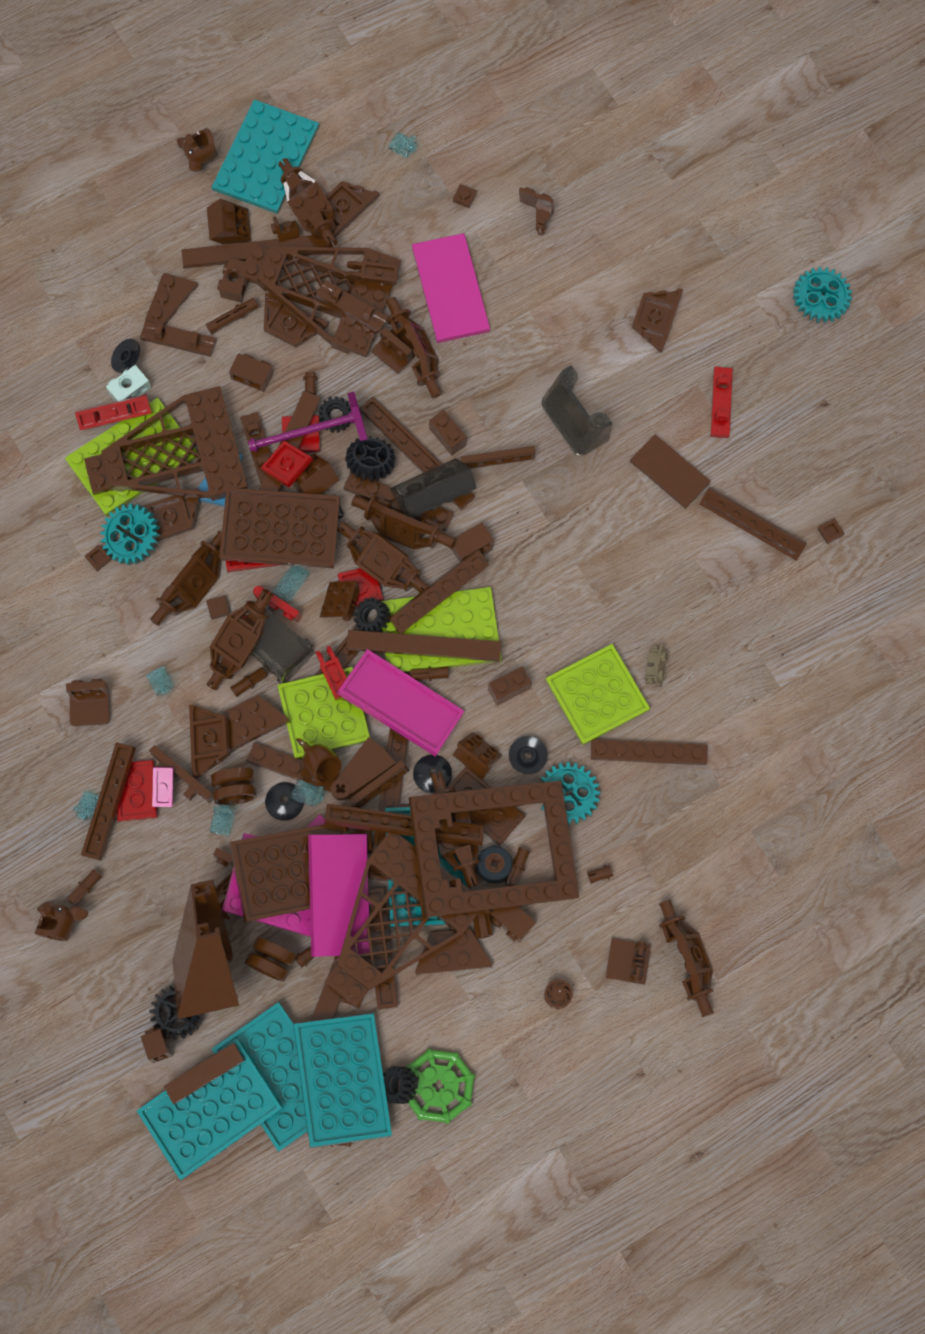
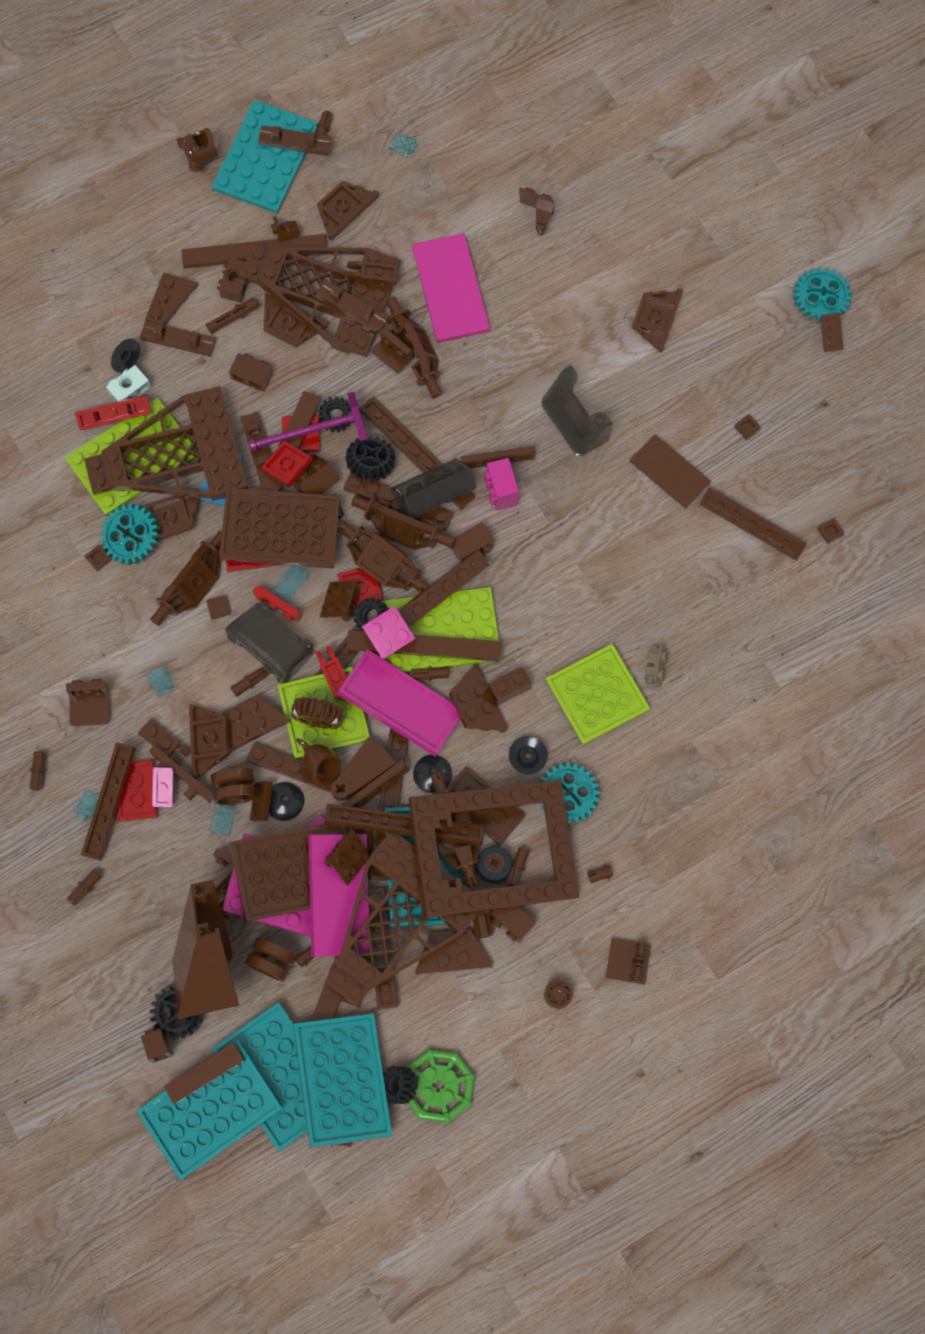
reddish brown piece [34,902,88,941] -> none
reddish brown slope [207,198,251,245] -> none
reddish brown plate [207,589,274,690] -> none
reddish brown plate [278,158,338,247] -> none
clear light blue bracket [291,779,324,807] -> none
reddish brown pin [303,372,318,395] -> none
reddish brown brick [429,410,467,456] -> none
reddish brown plate [453,184,476,208] -> none
reddish brown bracket [453,732,502,779] -> none
reddish brown plate [590,739,707,765] -> none
reddish brown plate [659,900,714,1017] -> none
red hinge [710,366,733,438] -> none
none -> reddish brown axle [29,751,46,791]
none -> reddish brown hinge [138,719,190,766]
none -> reddish brown plate [250,781,273,822]
none -> reddish brown hinge [258,125,332,156]
none -> reddish brown gear [291,697,344,730]
none -> reddish brown axle [316,110,333,136]
none -> reddish brown hinge [324,830,371,886]
none -> dark pink brick [362,606,416,659]
none -> reddish brown wing [449,664,507,733]
none -> dark pink brick [484,458,519,511]
none -> reddish brown tile [734,414,761,440]
none -> reddish brown plate [820,313,844,352]

